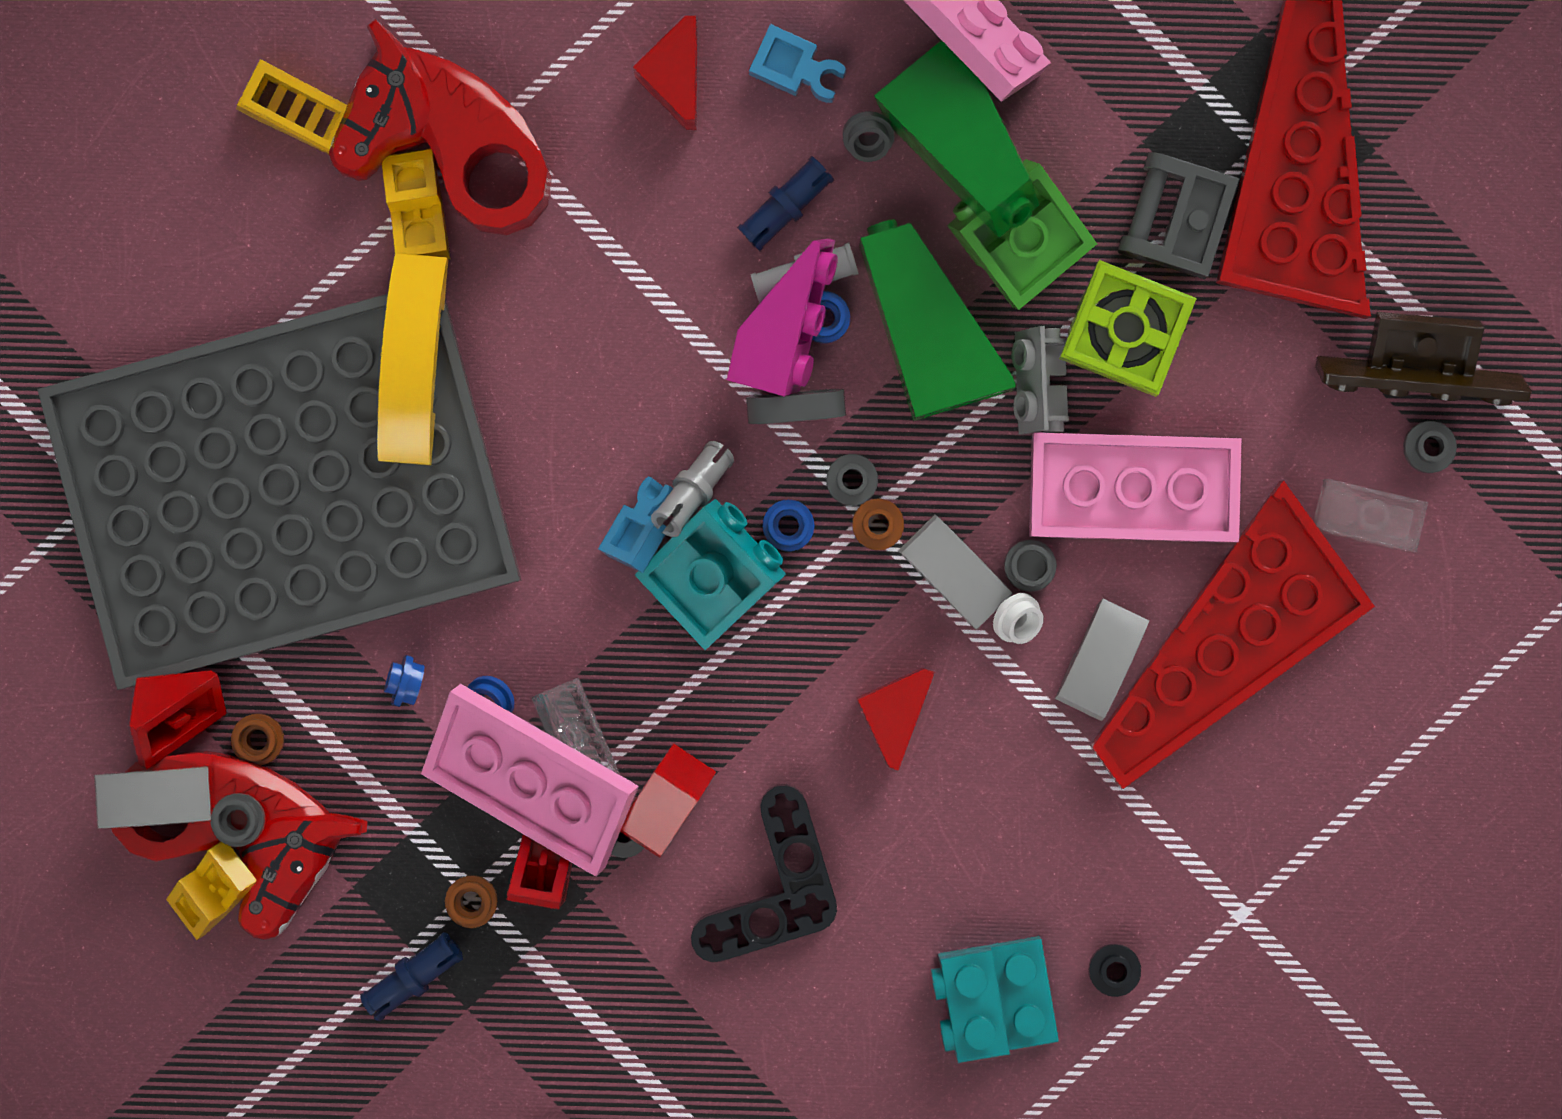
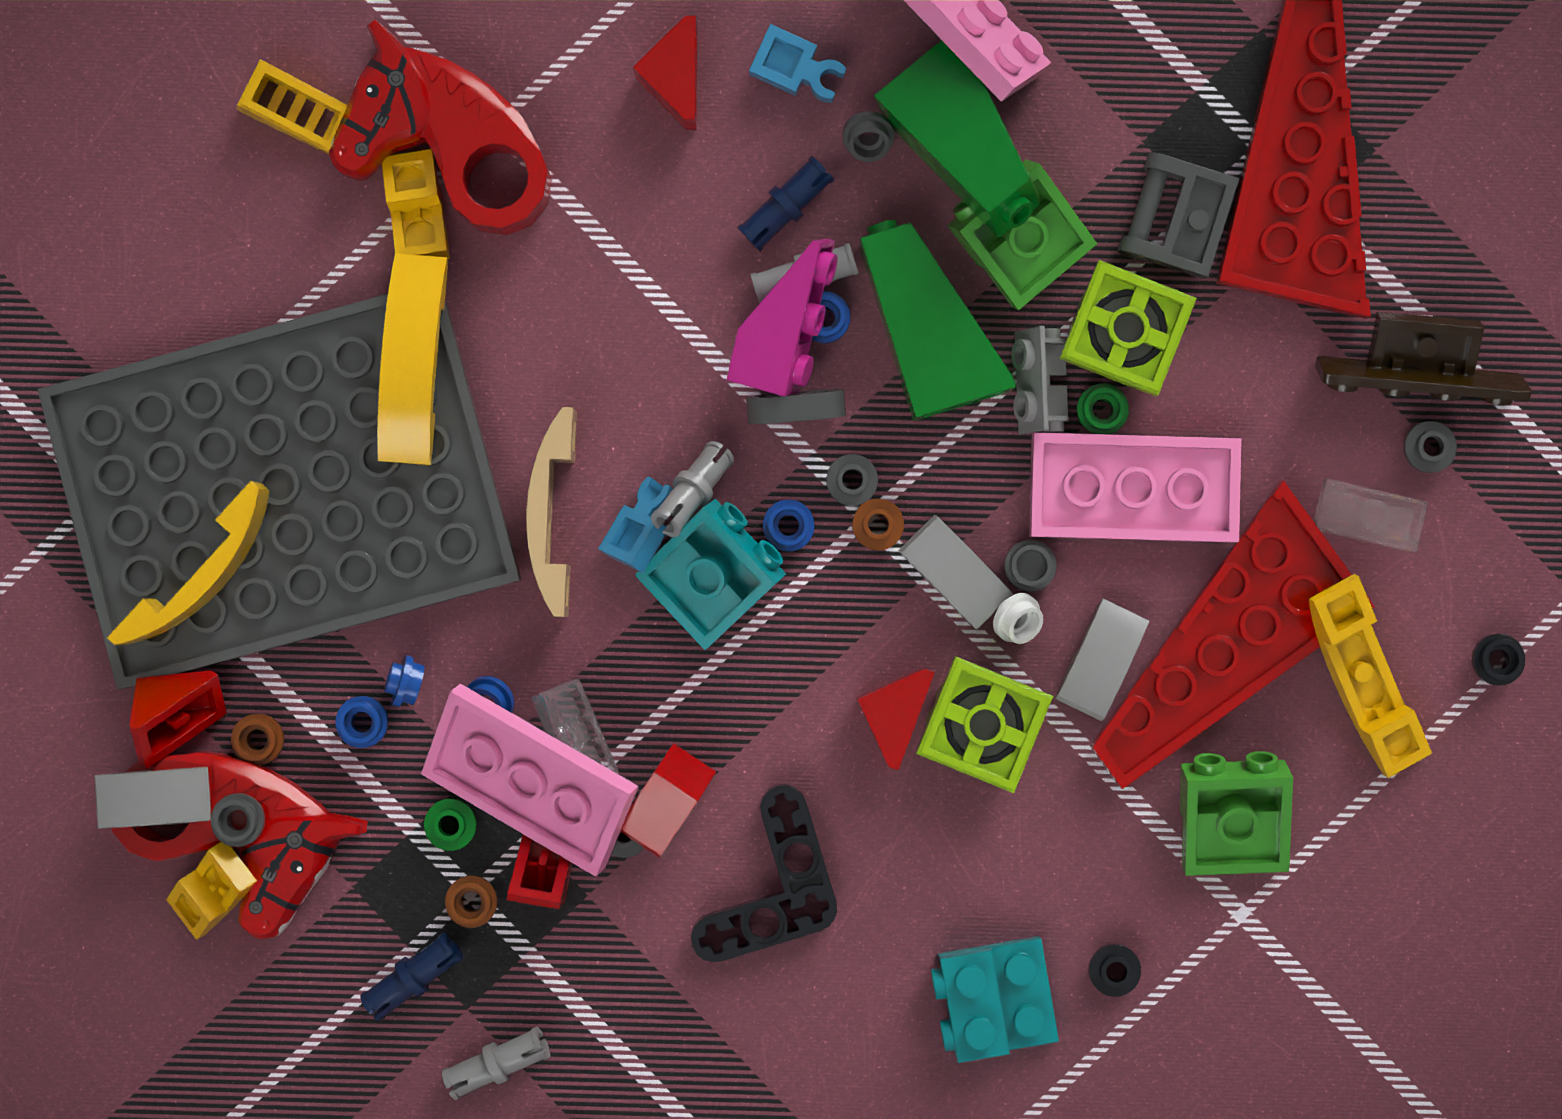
none -> yellow slope [107,481,270,645]
none -> blue plate [335,696,389,748]
none -> green plate [424,798,477,851]
none -> light grey pin [442,1026,551,1100]
none -> tan slope [527,407,577,617]
none -> lime piece [915,656,1053,793]
none -> green plate [1076,383,1129,435]
none -> bright green plate [1180,751,1293,876]
none -> yellow slope [1309,574,1432,778]
none -> black plate [1472,634,1525,685]

